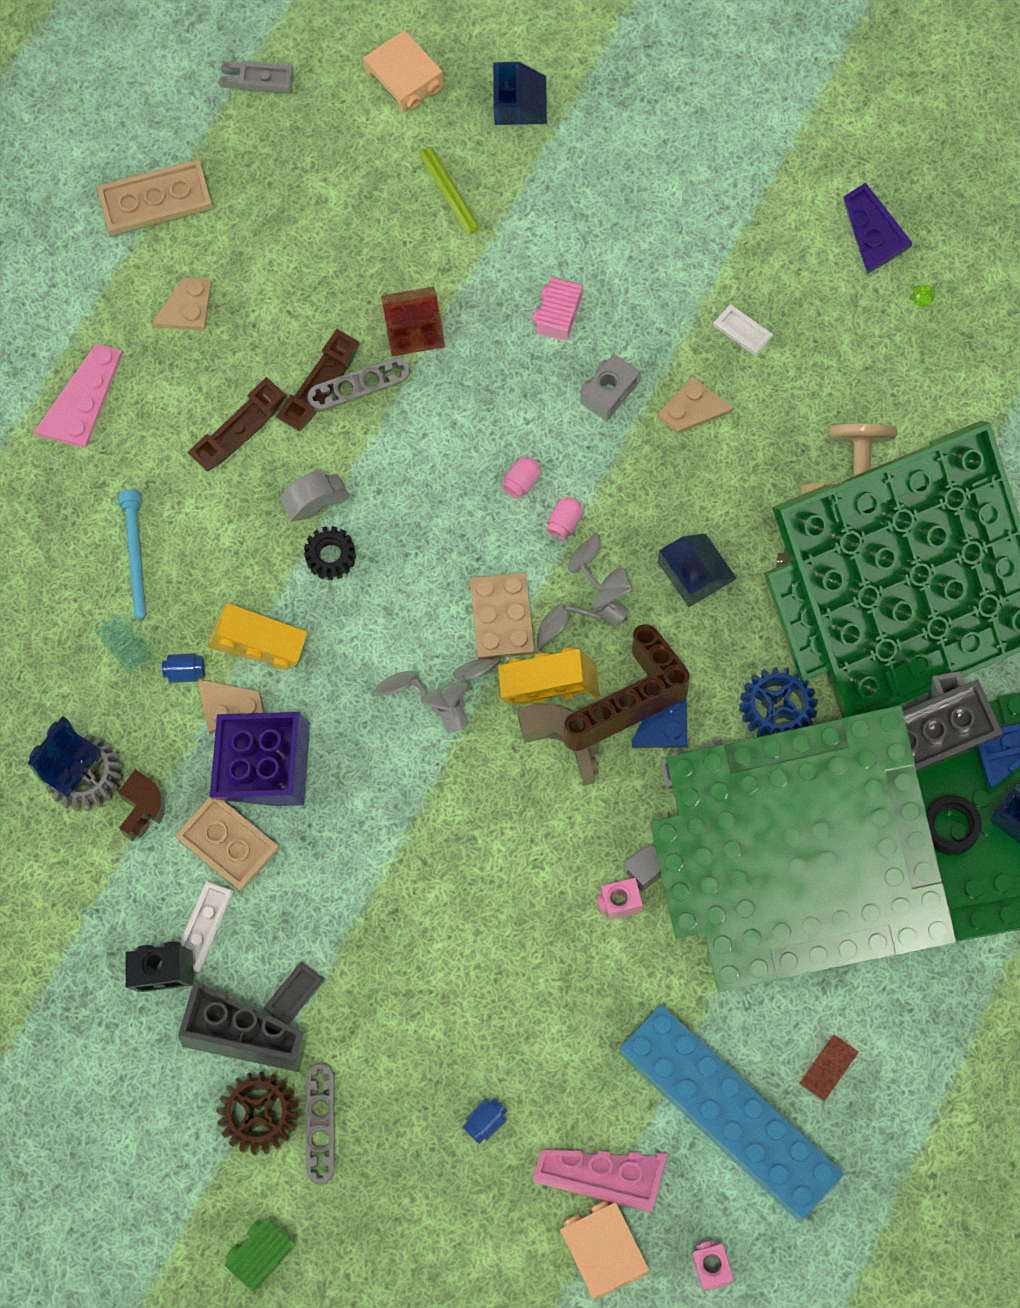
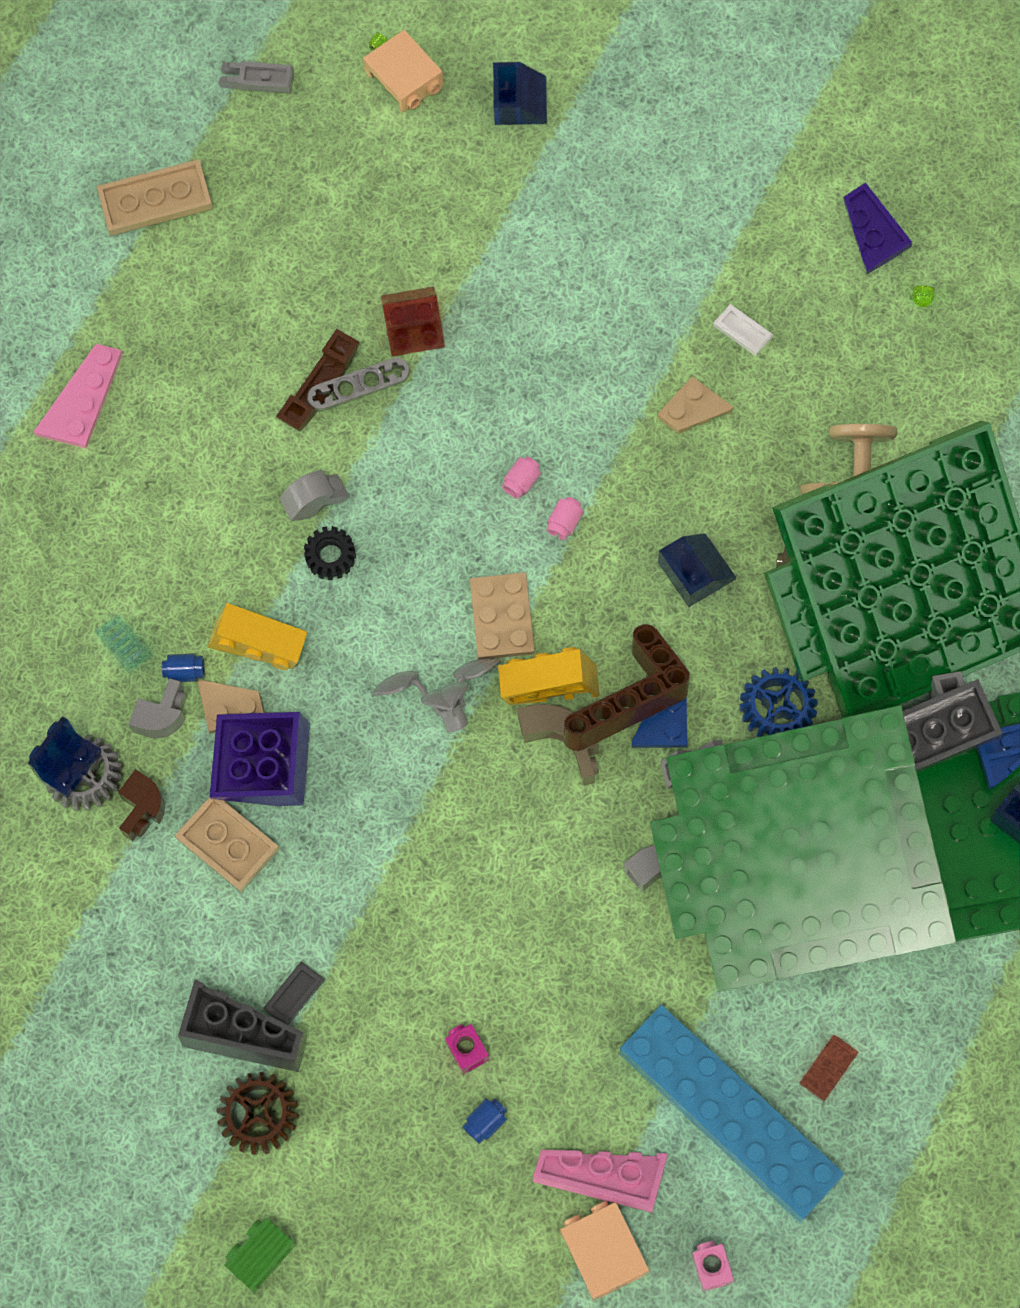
medium azure piece [118,490,146,620] -> none
black brick [126,941,193,992] -> none
tan wing [153,277,212,331] -> none
white tile [180,881,234,973] -> none
reddish brown slope [187,377,286,472] -> none
light grey beam [306,1064,335,1185] -> none
lime axle [420,147,479,235] -> none
bright pink brick [533,277,583,341] -> none
light grey plant [537,533,633,651] -> none
light grey brick [580,354,640,422] -> none
bright pink brick [596,878,643,920] -> none
black tyre [926,795,982,855] -> none
none -> light grey brick [128,678,186,738]
none -> clear neon green hinge [369,32,388,50]
none -> dark pink brick [445,1024,490,1075]

